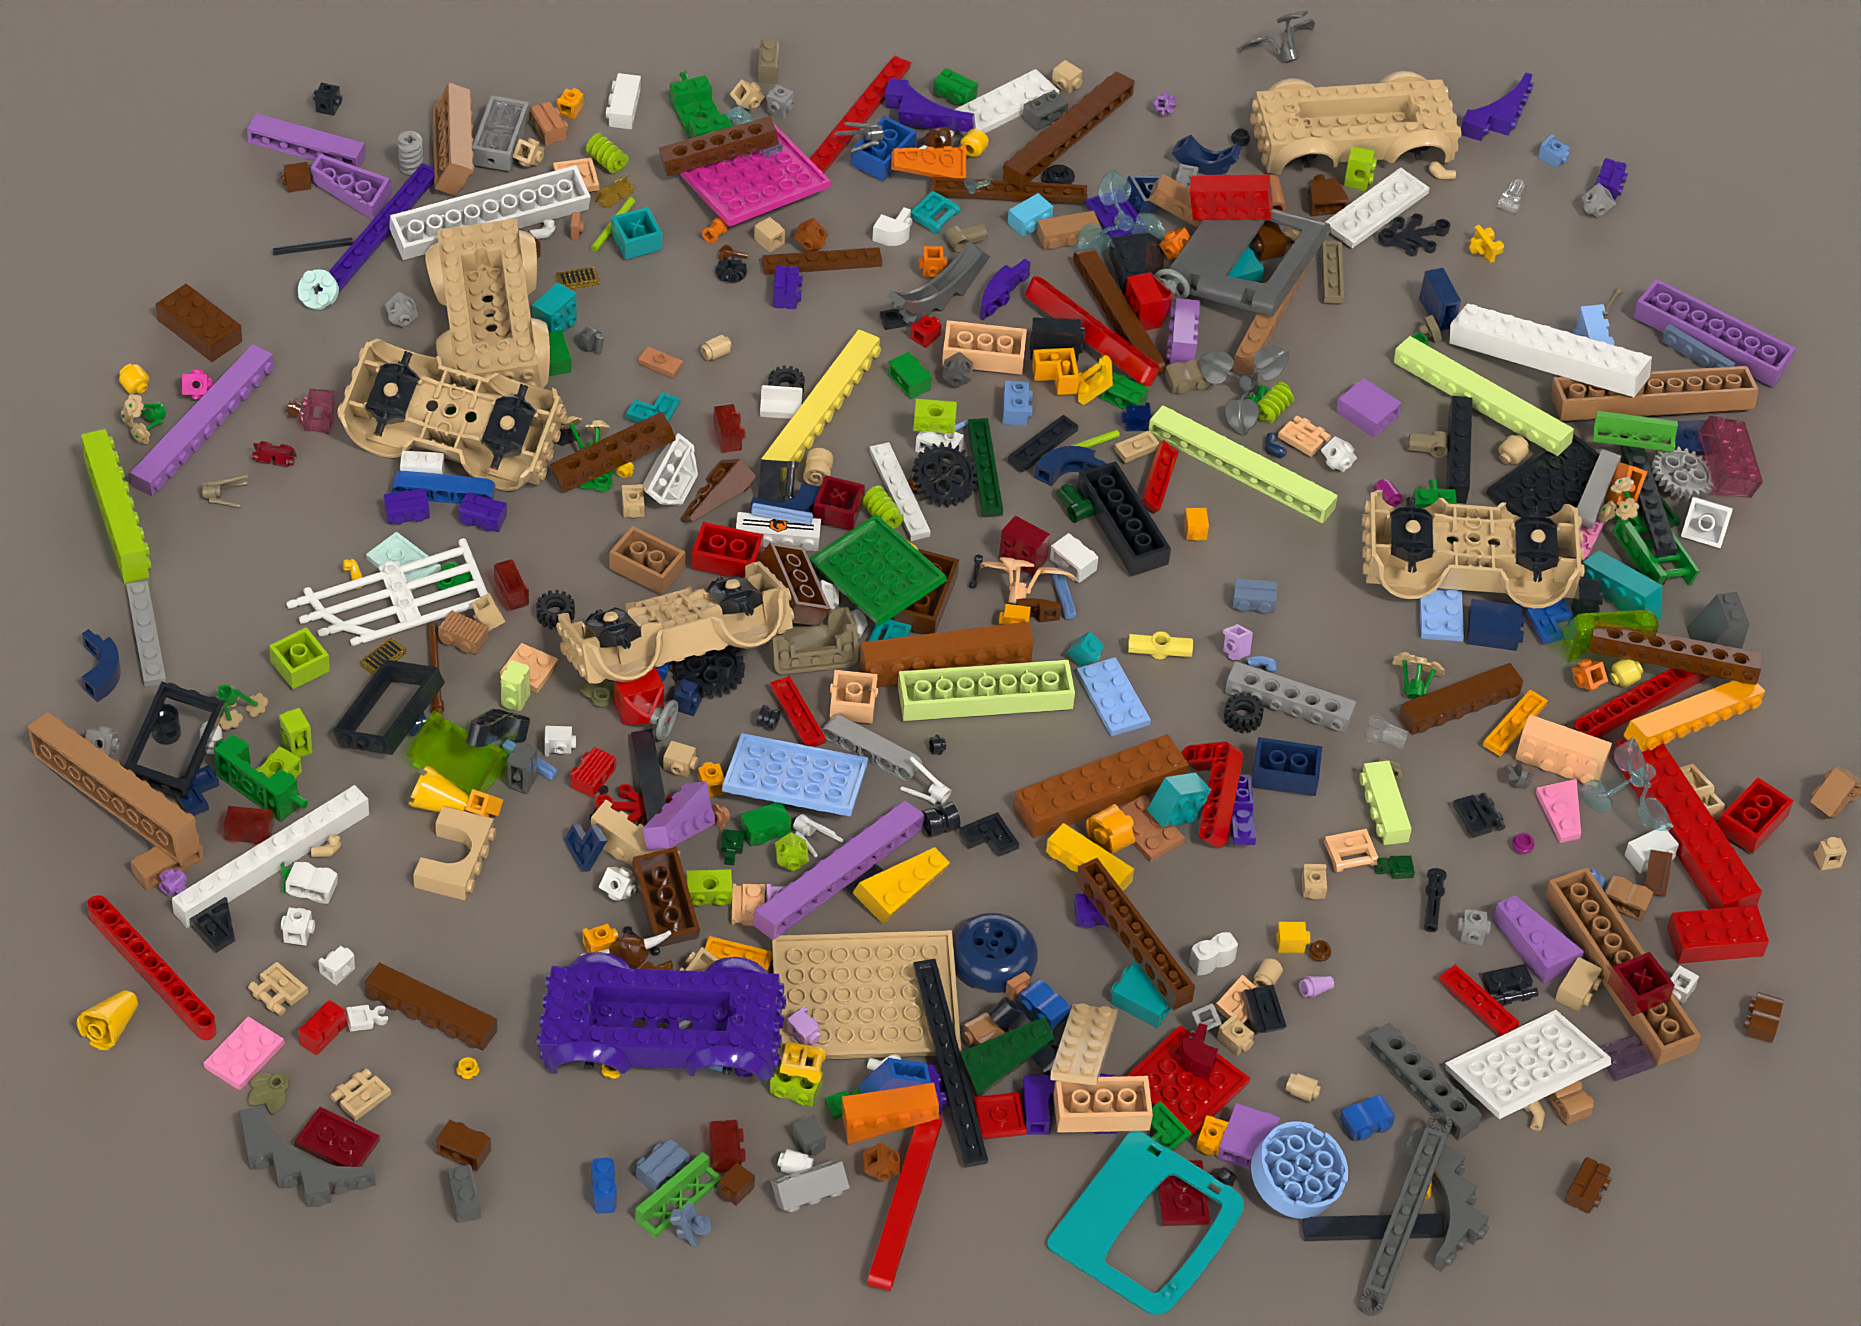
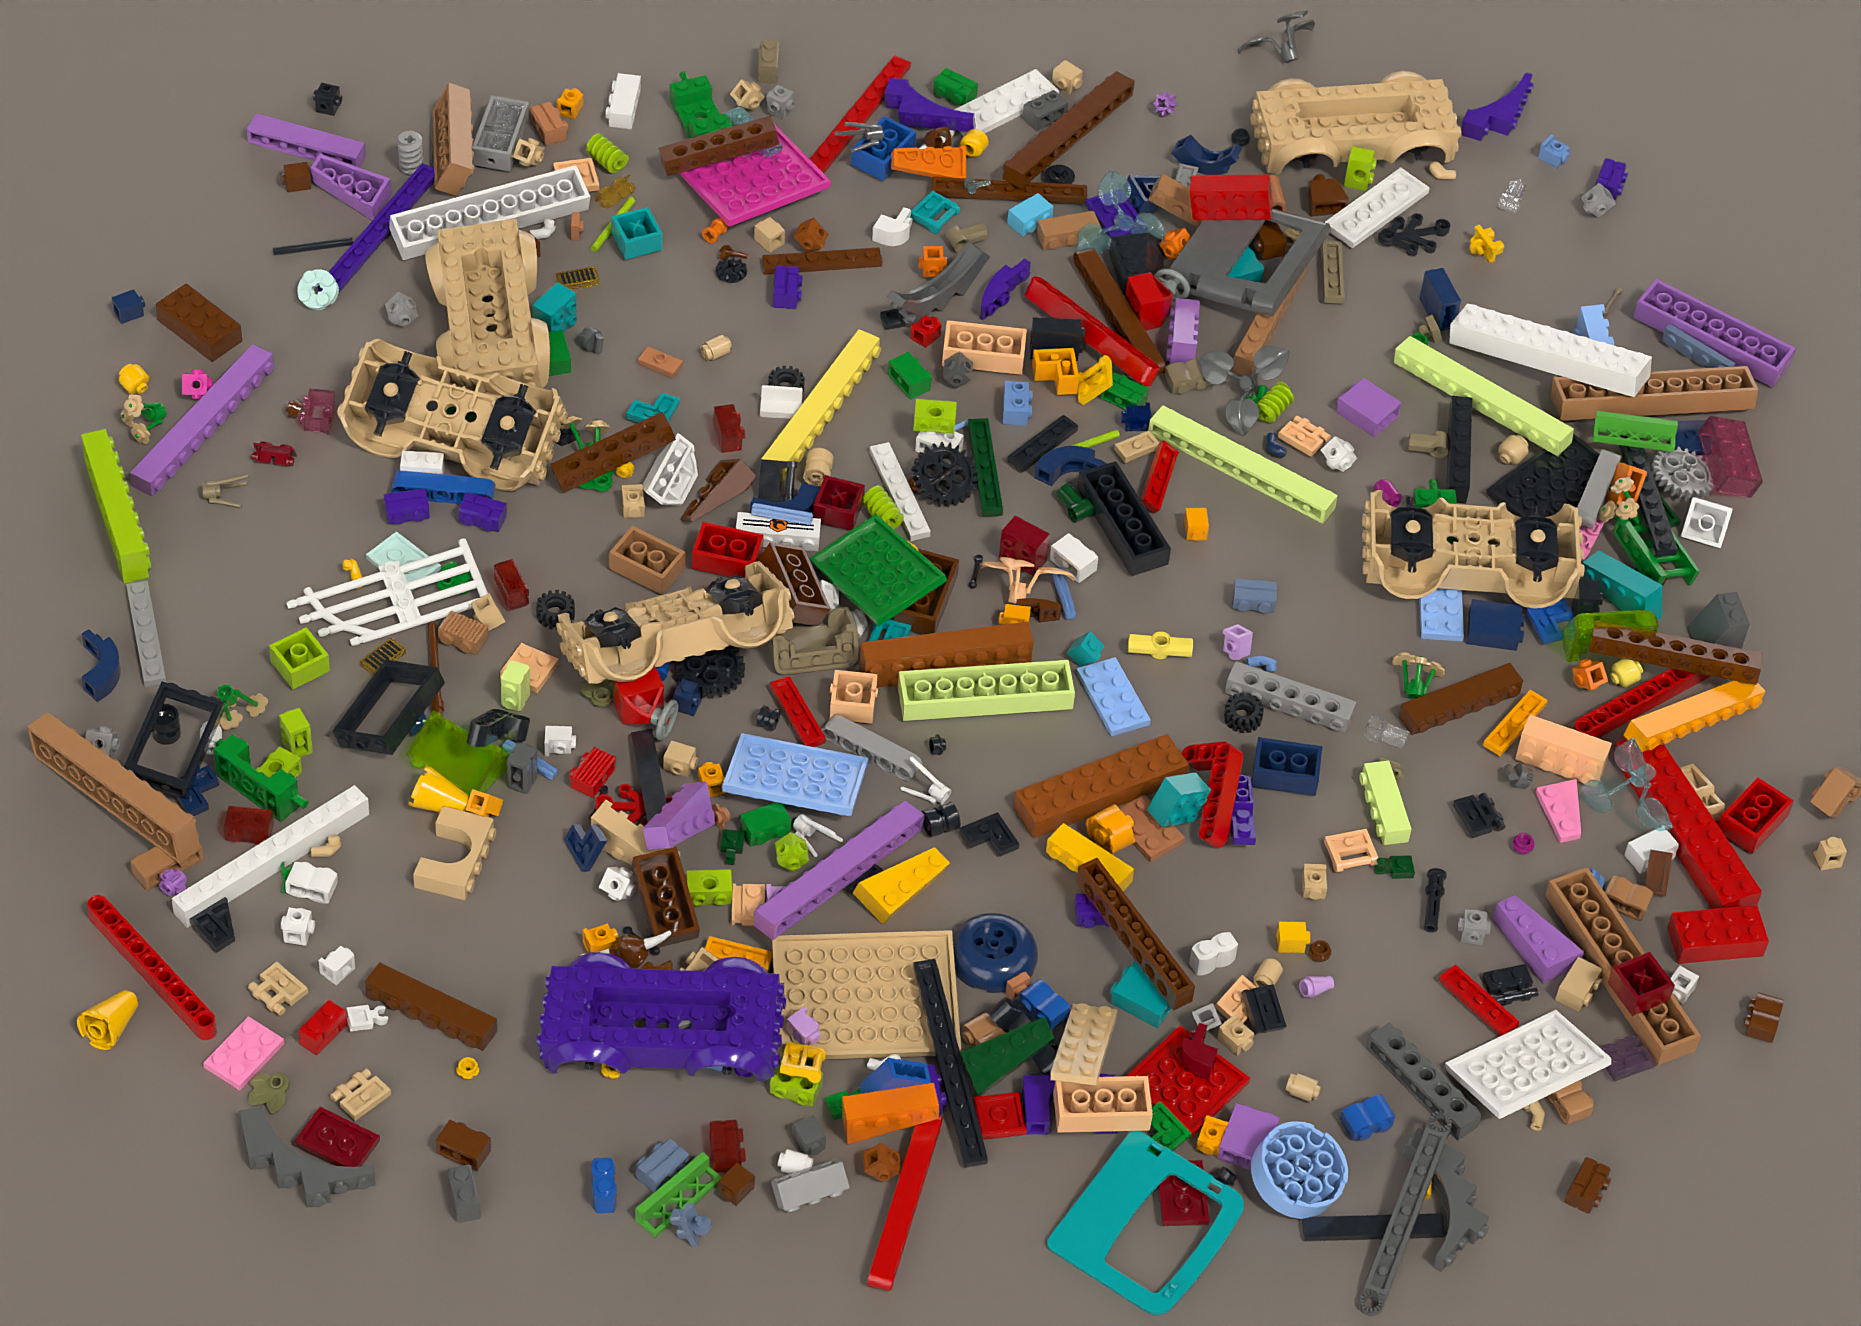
none -> dark blue brick [112,289,145,324]

